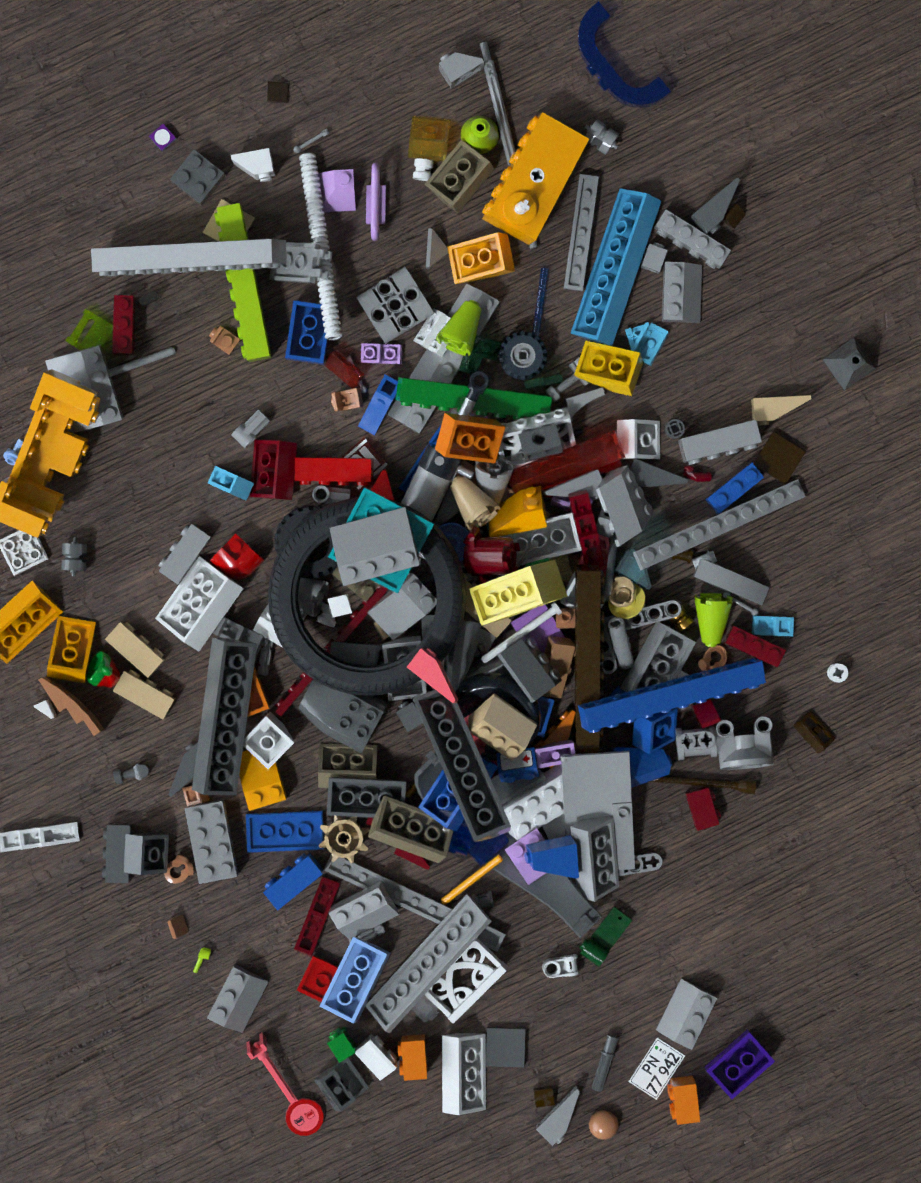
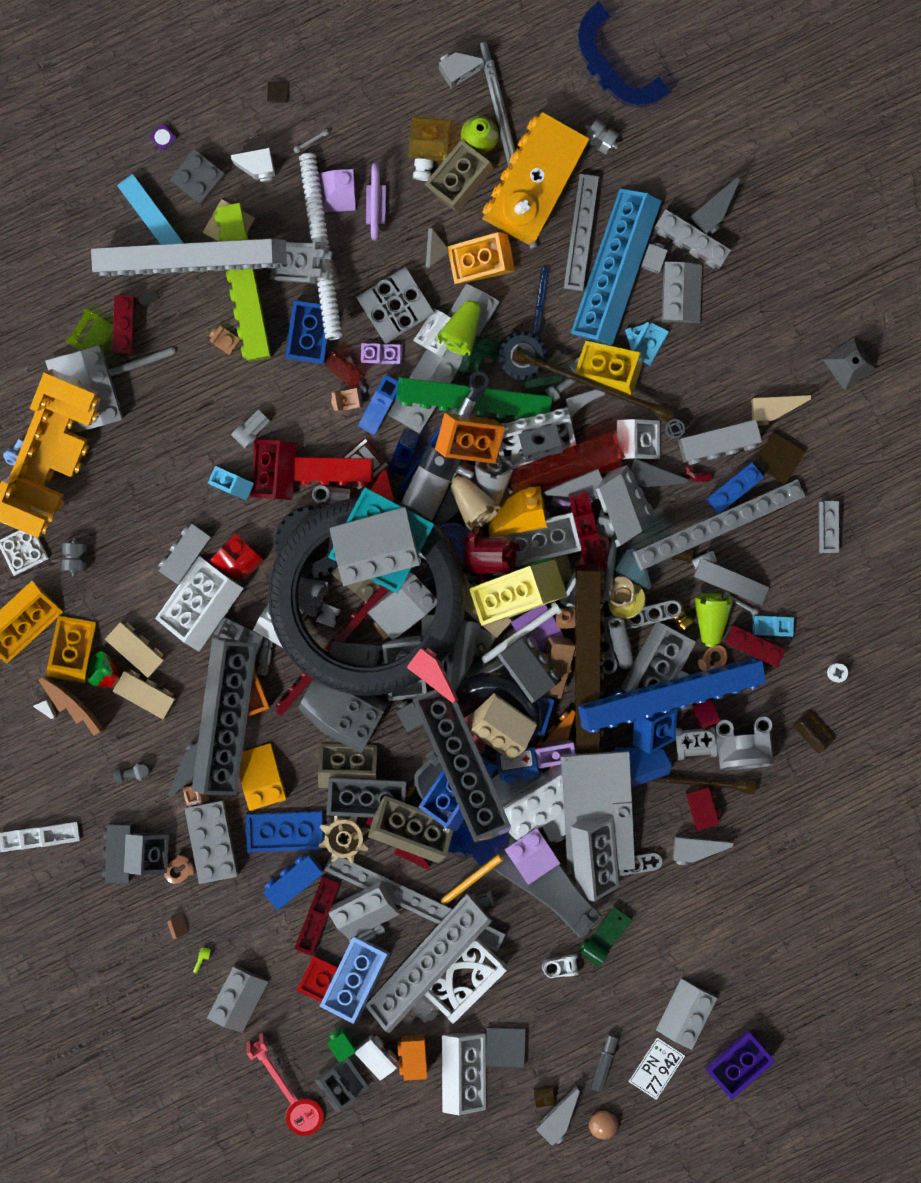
white slope [243,712,294,769] -> none
white slope [328,594,352,617] -> none
blue slope [524,835,579,878] -> none
orange brick [667,1076,700,1125] -> none
dark brown slope [723,204,745,229] -> none
none -> medium azure beam [117,174,184,245]
none -> clear blue slope [388,429,422,476]
none -> dark brown hose [512,346,674,422]
none -> light grey slope [672,836,733,865]
none -> light grey hinge [819,500,839,553]

